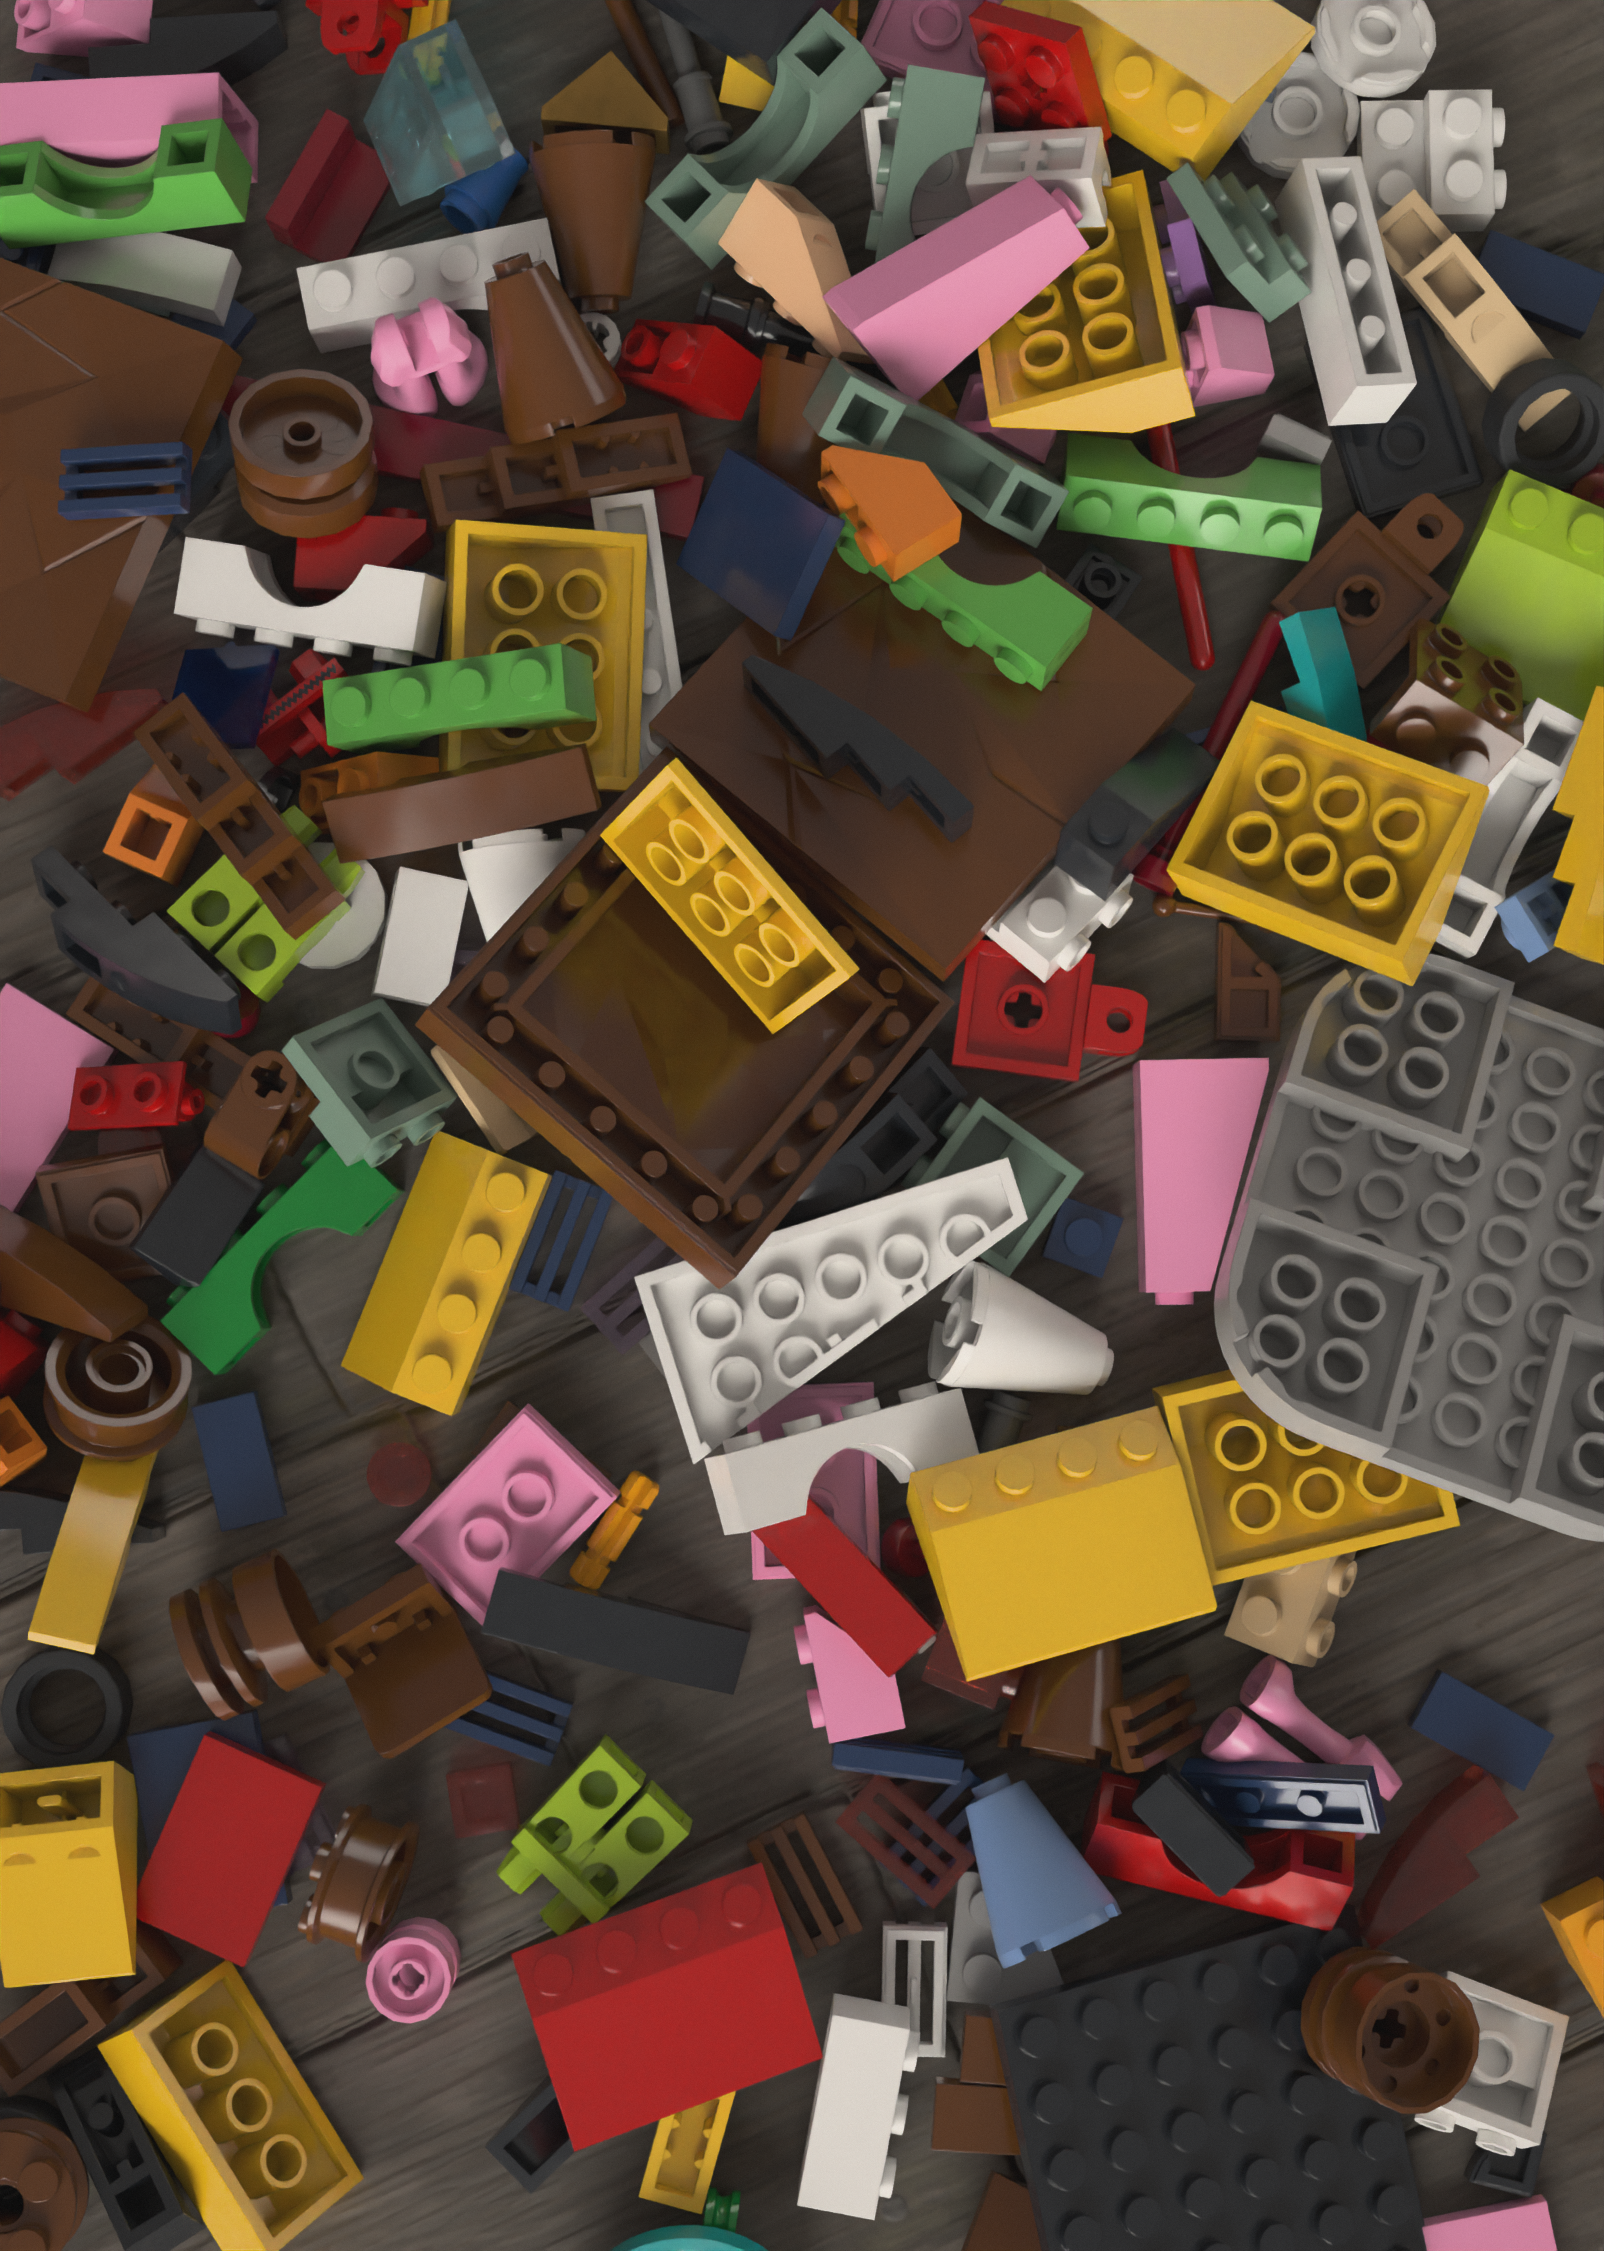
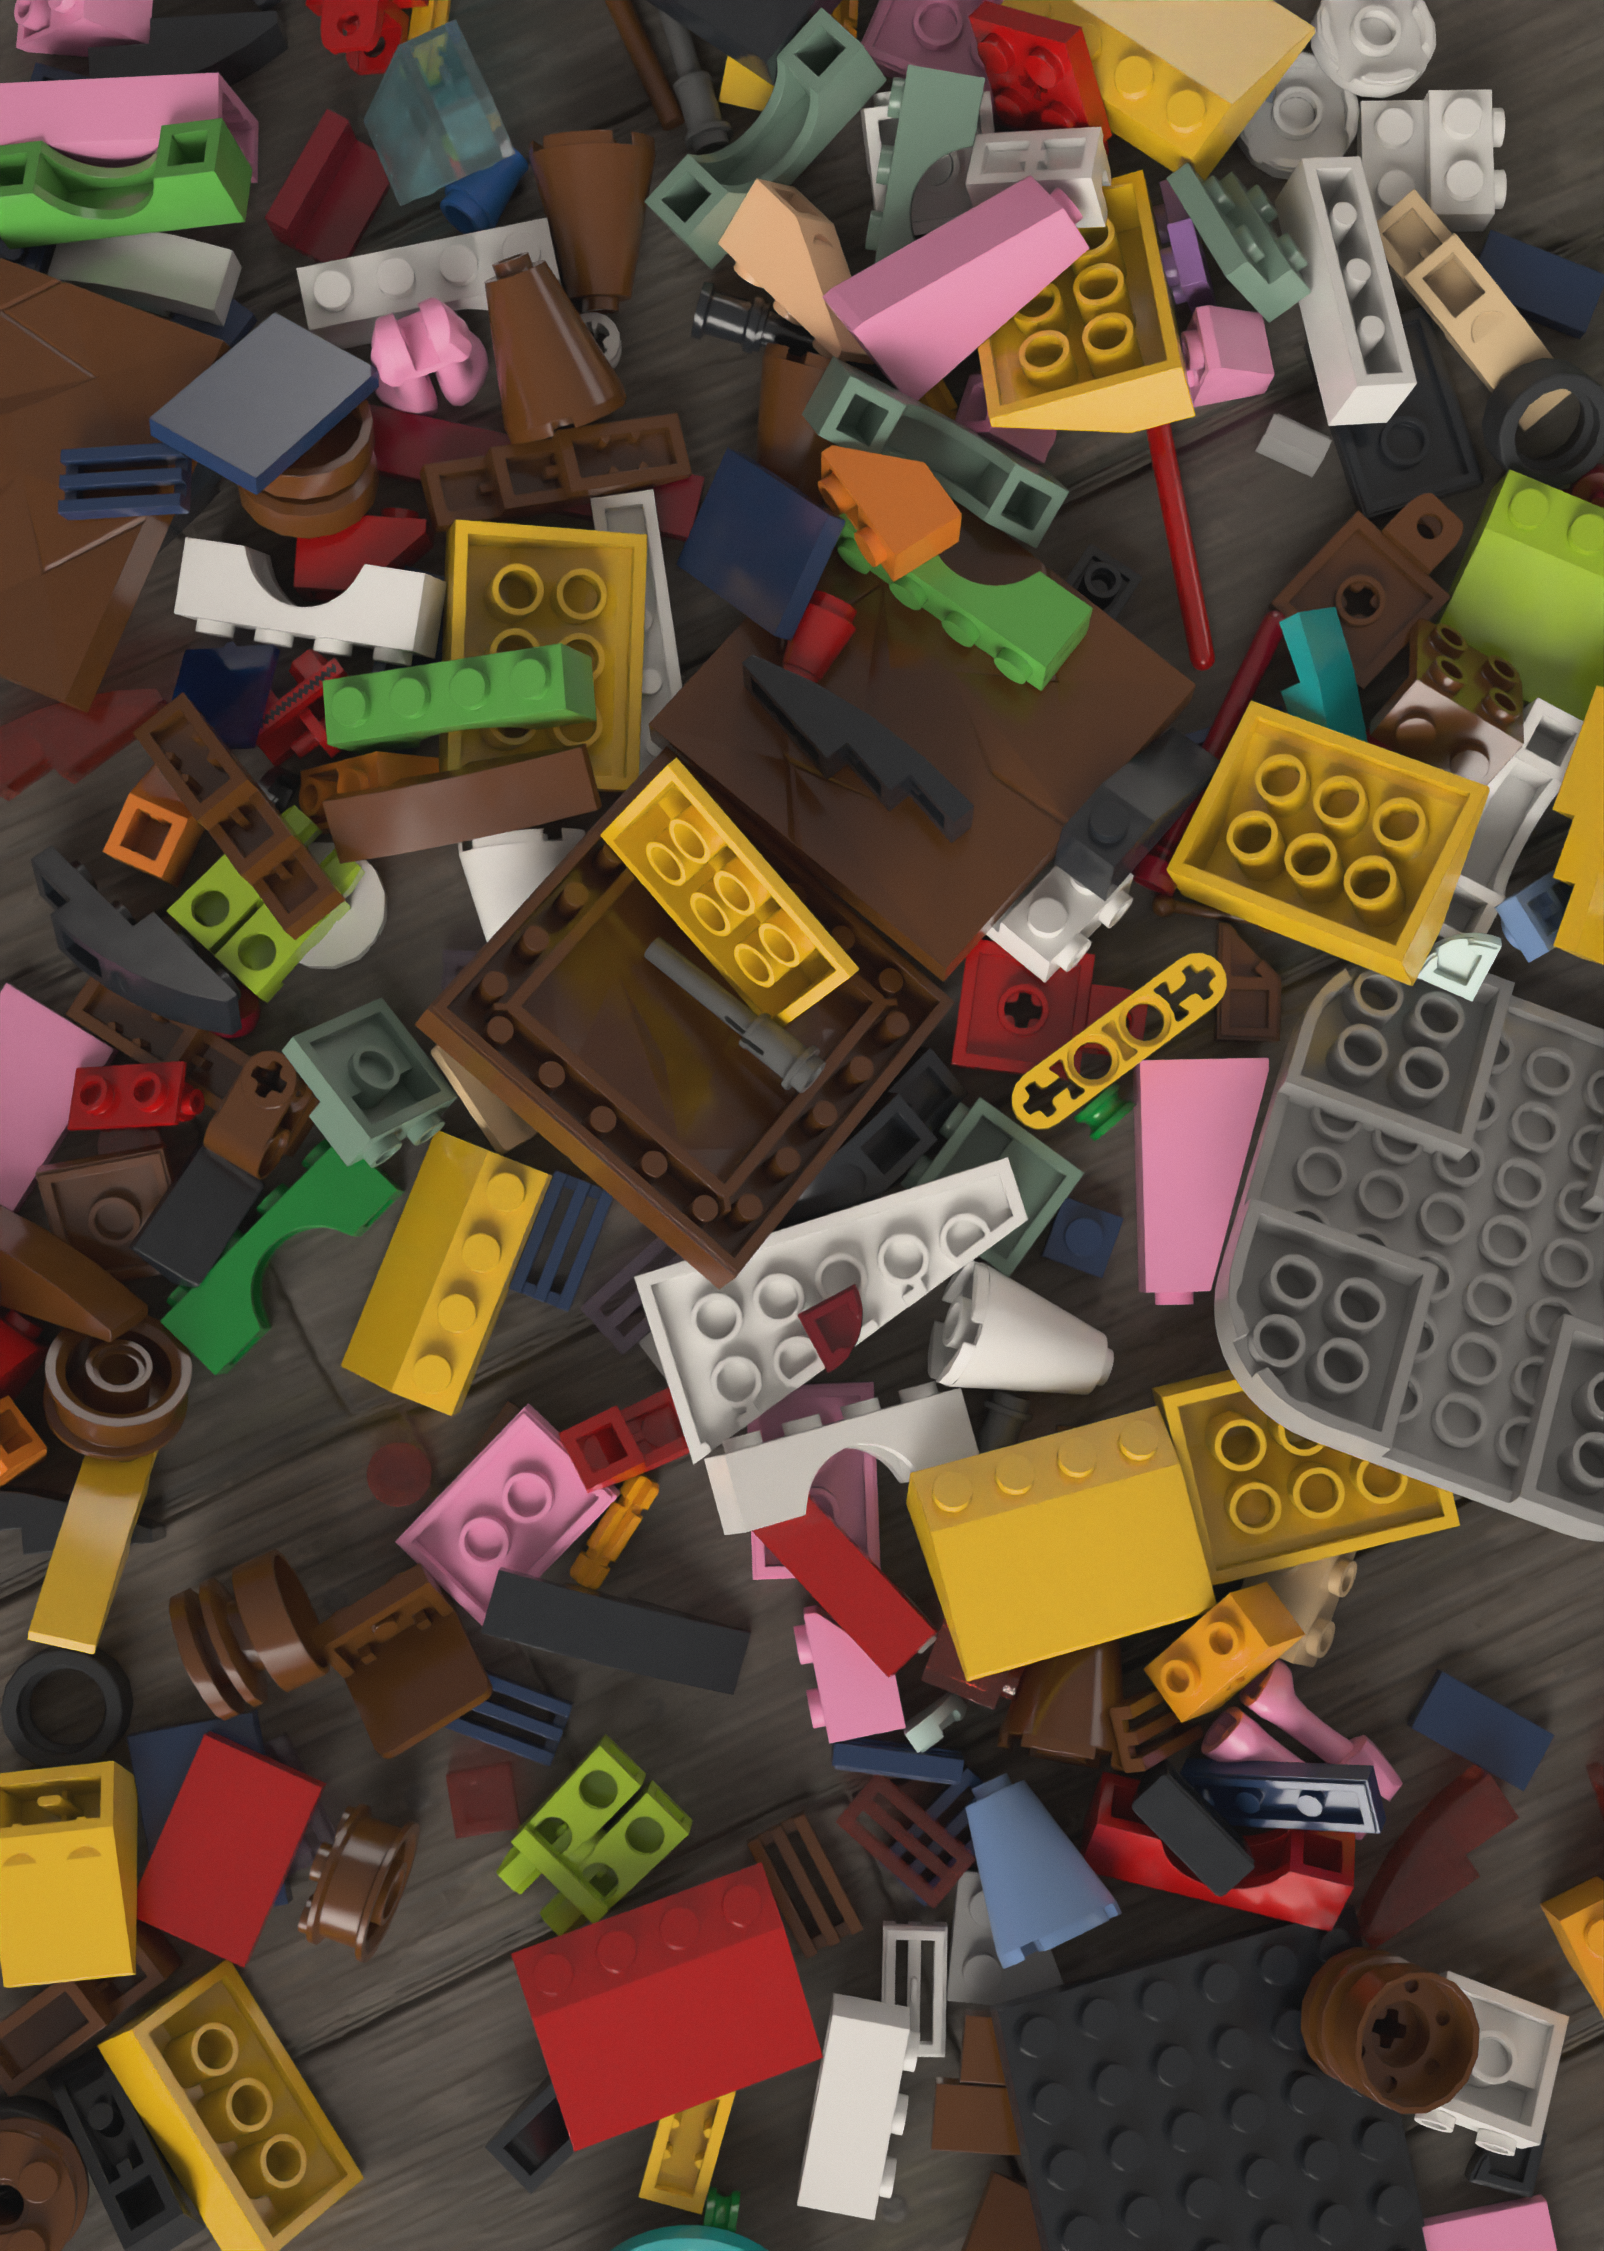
dark blue tile [191,1391,288,1532] -> none
bright pink wheel [366,1917,461,2023] -> none
white hinge [371,867,469,1007] -> none
pearl gold slope [541,51,671,154] -> none
red slope [614,319,762,421] -> none
dark red piece [881,1517,929,1578] -> none
bright green arch [1056,433,1322,562] -> none
none -> tile [149,312,379,495]
none -> red slope [558,1387,690,1493]
none -> dark grey pin [644,937,826,1093]
none -> red cone [782,590,857,683]
none -> dark red tile [797,1284,863,1373]
none -> light aqua tile [903,1688,967,1753]
none -> yellow beam [1011,953,1227,1130]
none -> green bush [1073,1081,1137,1142]
none -> light orange brick [1143,1581,1306,1723]
none -> light aqua tile [1417,933,1502,1001]

